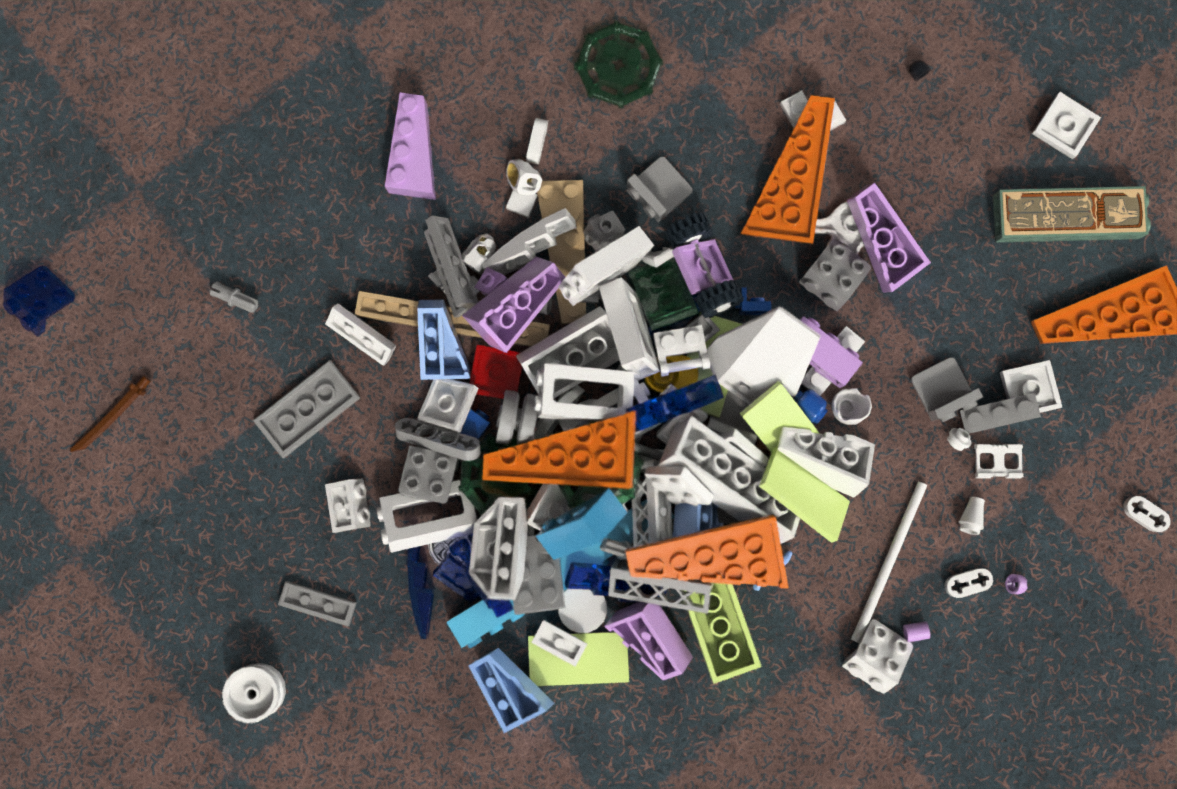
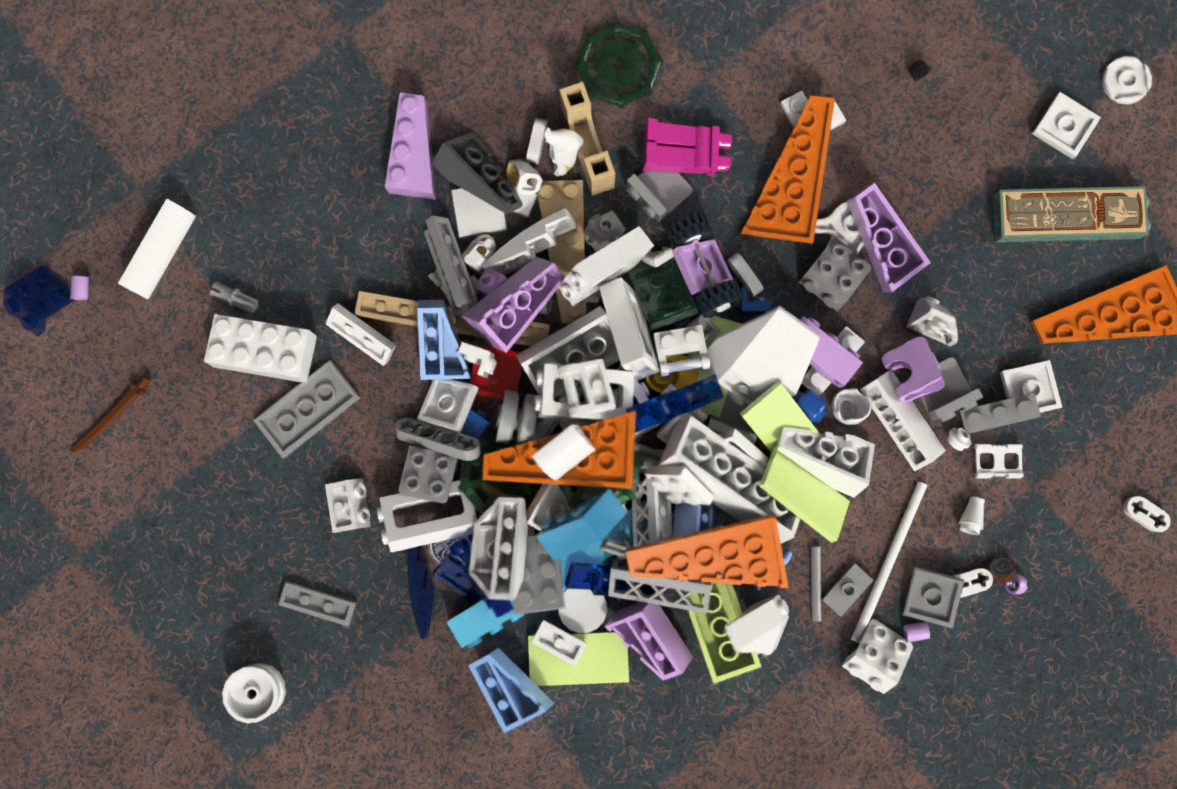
none -> lavender hinge [70,276,89,300]
none -> white brick [118,199,196,299]
none -> white brick [204,314,317,383]
none -> dark grey wedge [432,132,523,214]
none -> white tile [451,188,507,238]
none -> white bracket [459,342,497,378]
none -> white brick [532,425,596,480]
none -> white hair [544,127,584,177]
none -> white plate [558,359,616,418]
none -> tan arch [560,82,615,196]
none -> dark pink hips [643,118,732,176]
none -> white wedge [725,594,789,656]
none -> white beam [727,253,763,297]
none -> light grey bar [811,547,822,621]
none -> light grey plate [821,563,873,617]
none -> white brick [860,370,946,471]
none -> lavender piece [881,337,945,402]
none -> light grey tile [903,566,965,628]
none -> white wedge [906,296,958,346]
none -> tile [989,557,1016,582]
none -> white tile [1102,56,1152,104]

